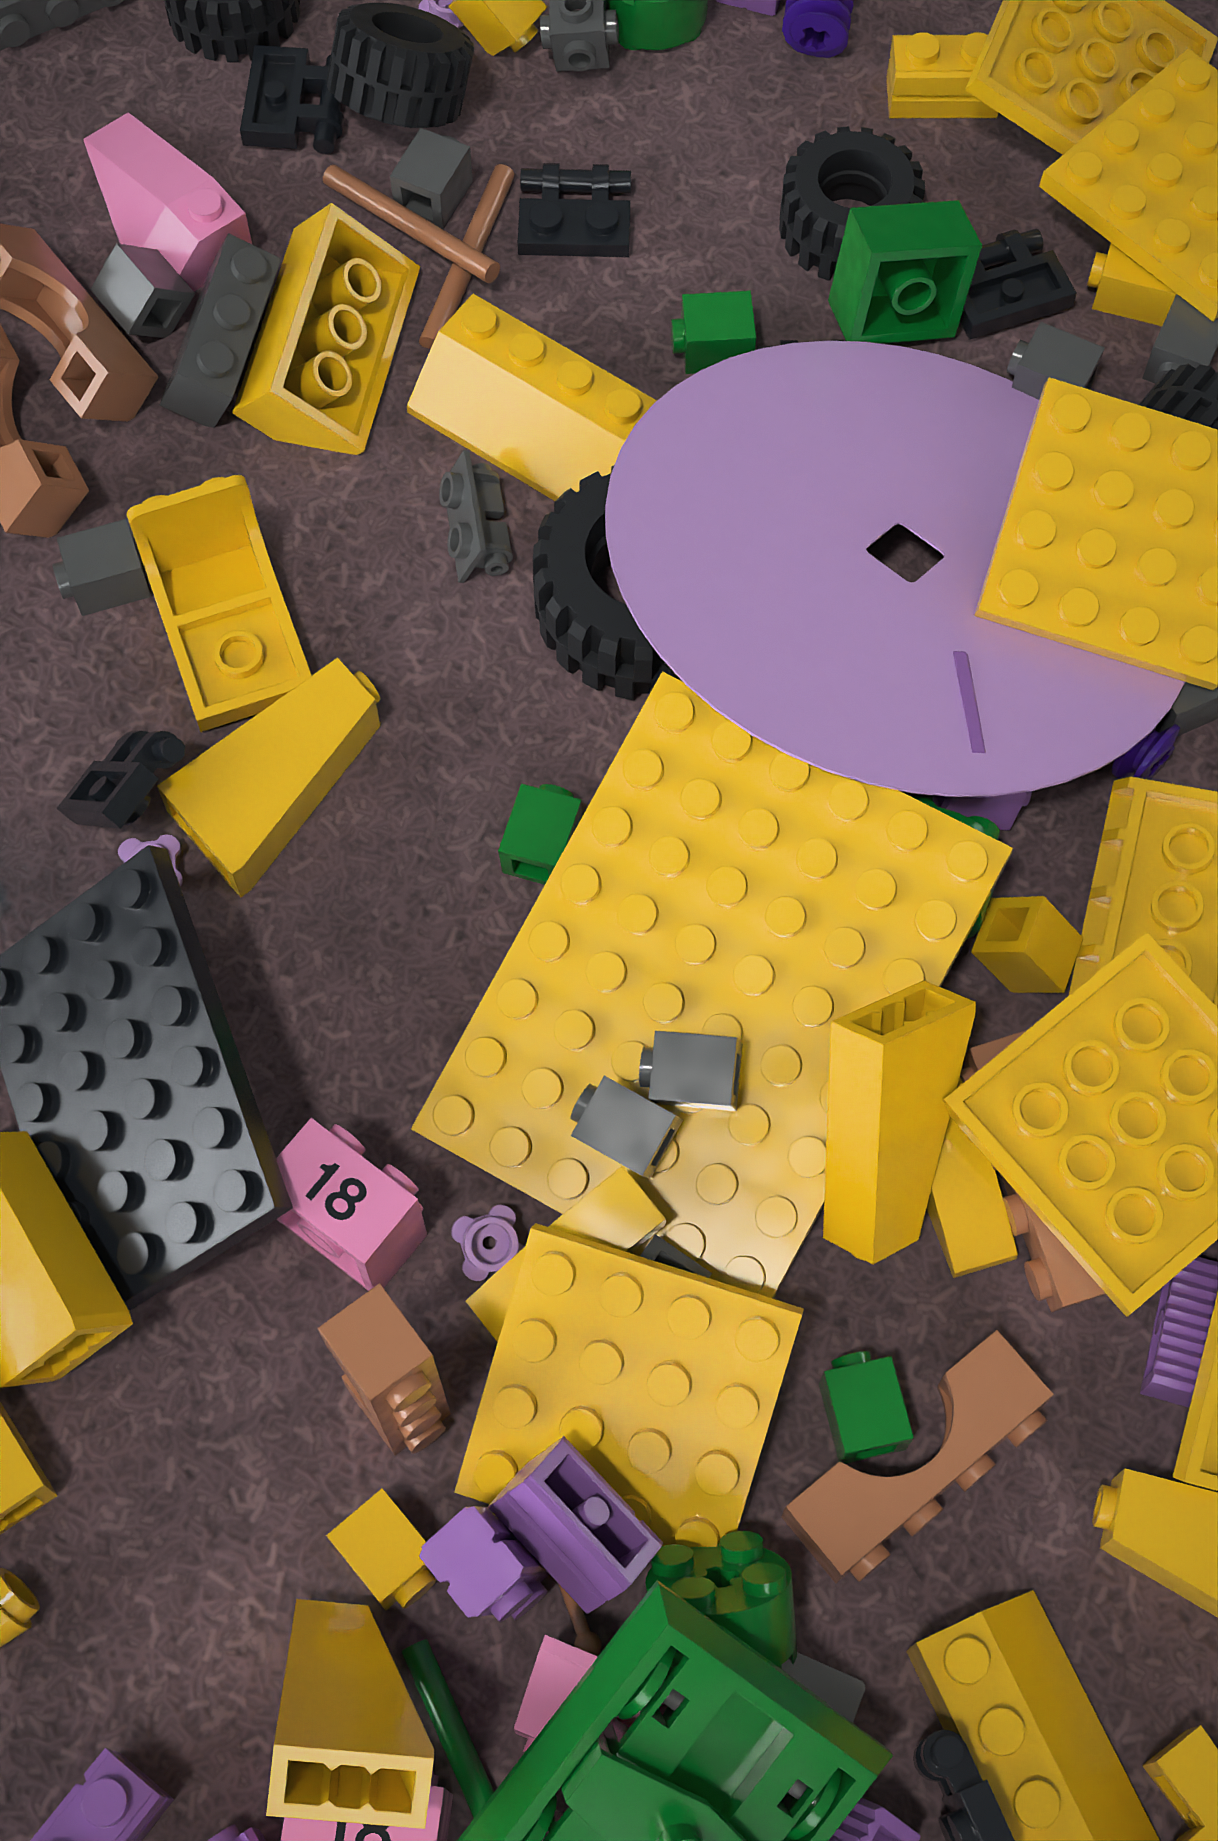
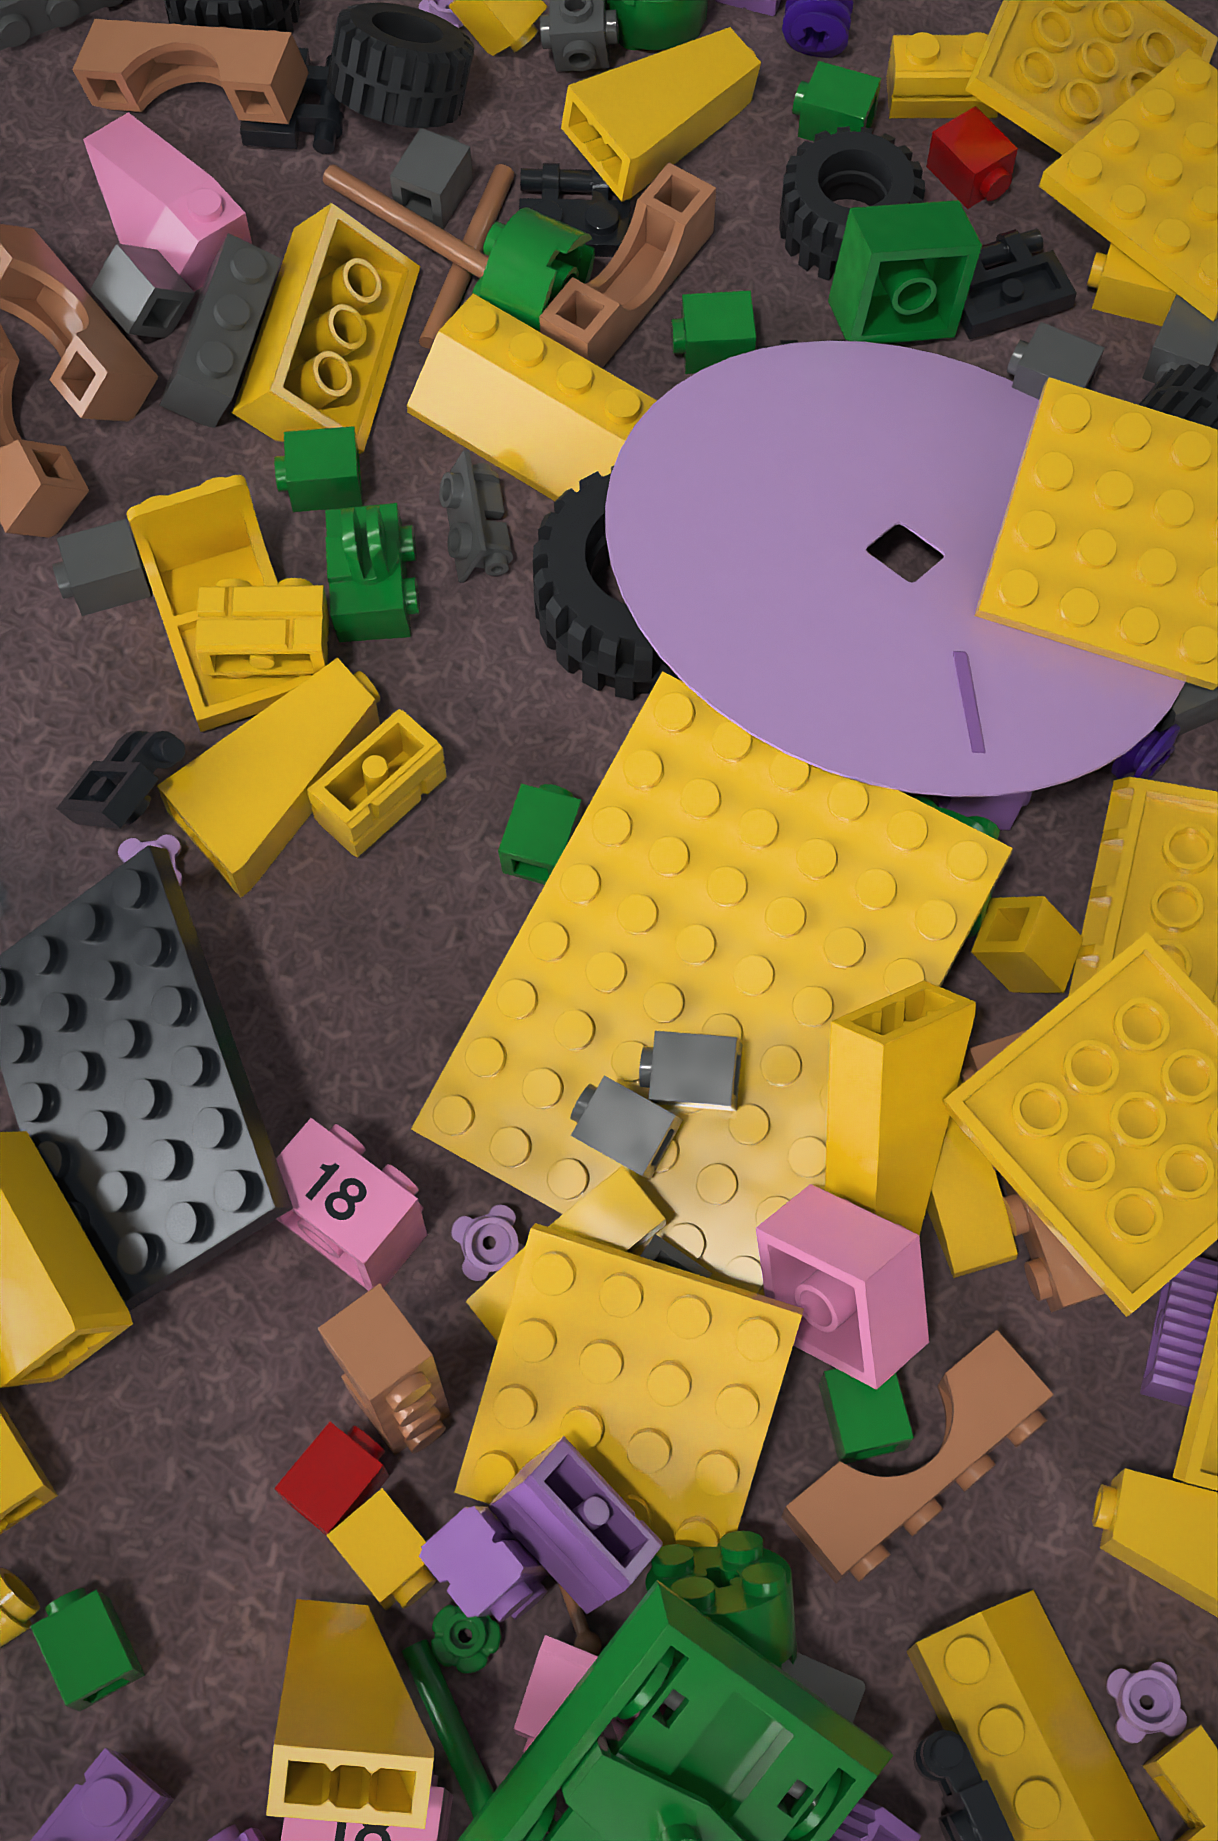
none -> green brick [30,1588,145,1712]
none -> nougat arch [72,19,309,124]
none -> yellow brick [195,578,329,675]
none -> green brick [274,426,363,512]
none -> red brick [274,1421,389,1535]
none -> yellow brick [307,709,447,858]
none -> green brick [325,503,420,642]
none -> green plate [431,1604,501,1673]
none -> green brick [471,207,595,332]
none -> nougat arch [539,162,716,368]
none -> yellow slope [561,27,761,202]
none -> bright pink brick [756,1184,929,1390]
none -> green brick [792,61,881,141]
none -> red brick [926,106,1018,209]
none -> lavender plate [1106,1662,1187,1743]

